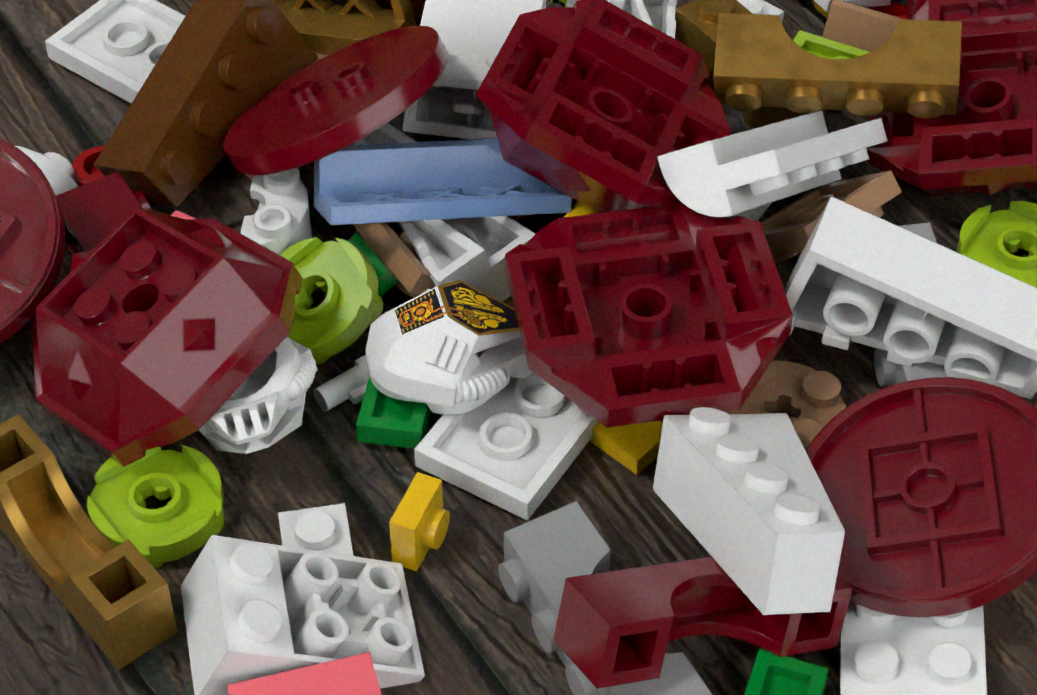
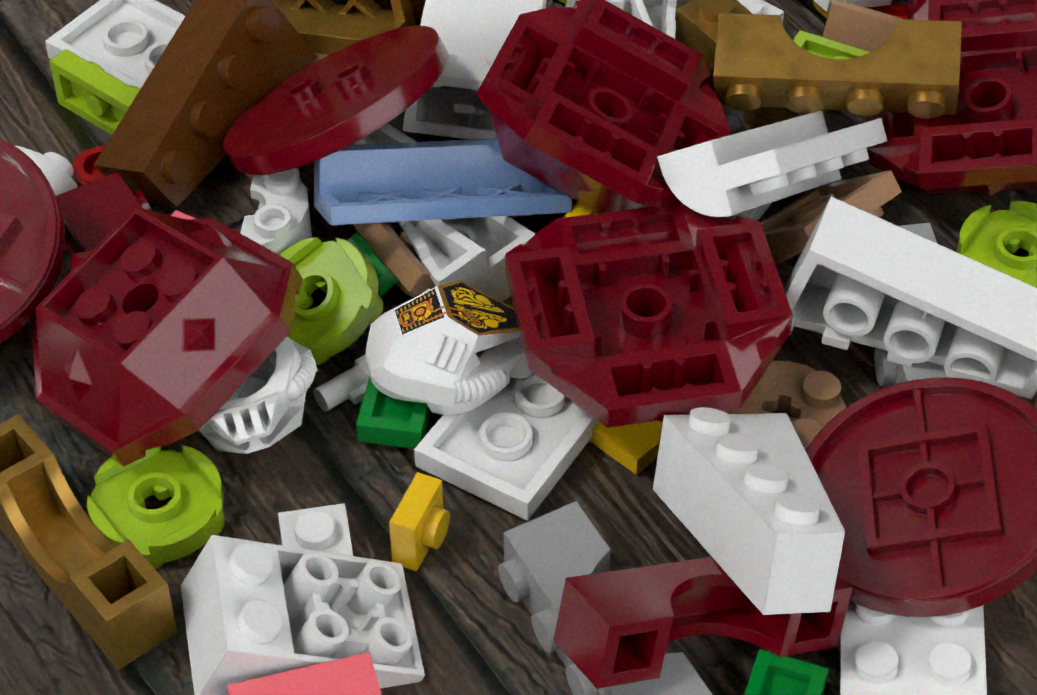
none -> lime plate [49,49,140,135]

